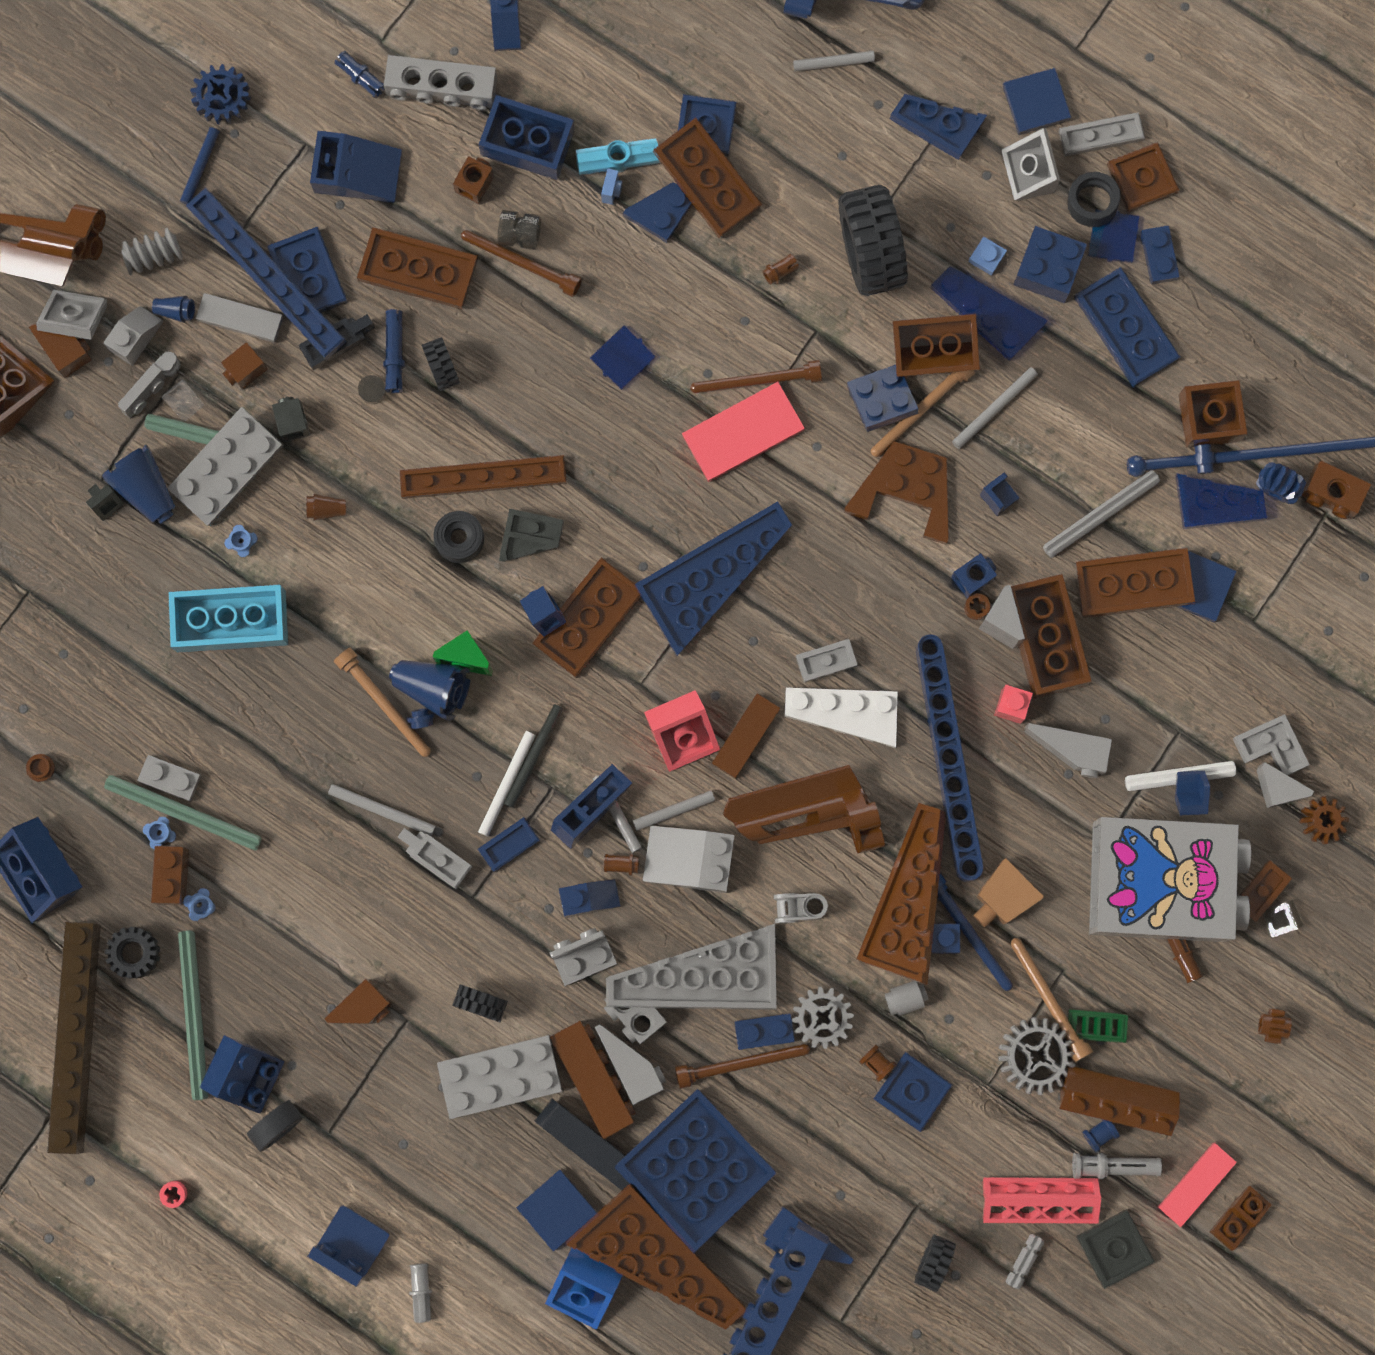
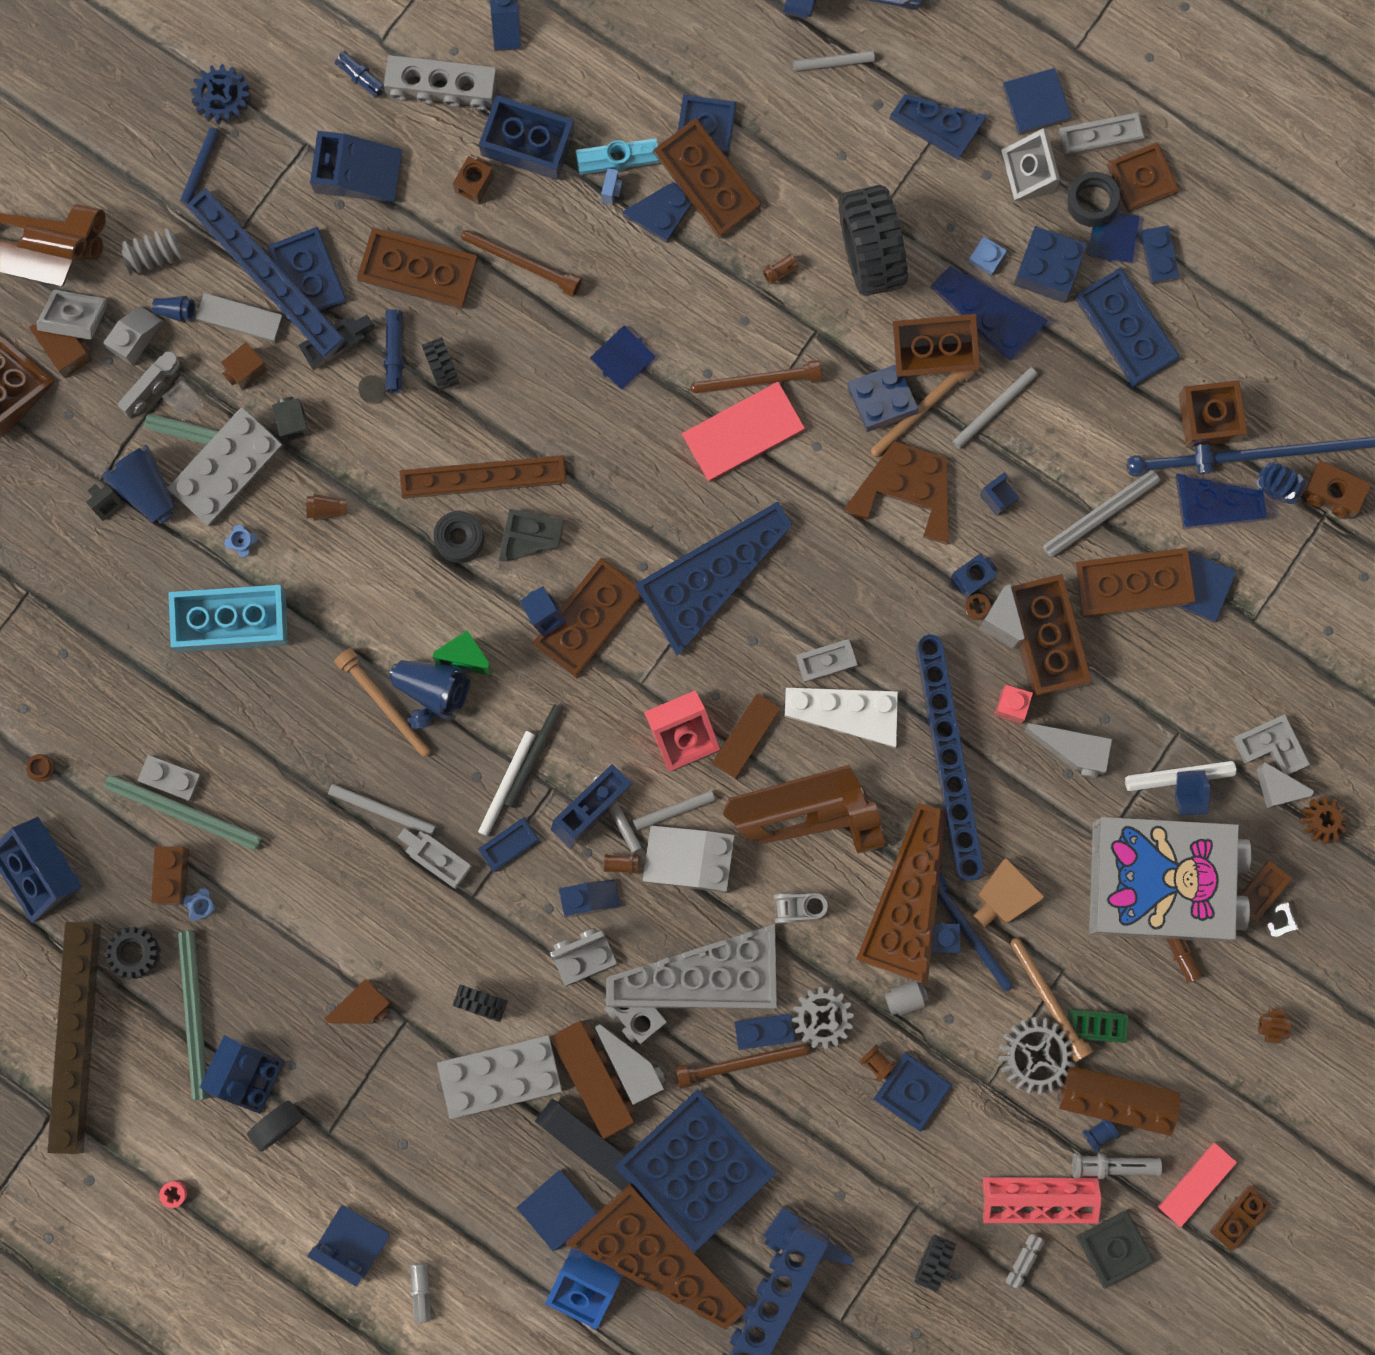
medium blue plate [143,817,176,849] -> none
clear smoke wheel [497,209,541,250] -> none

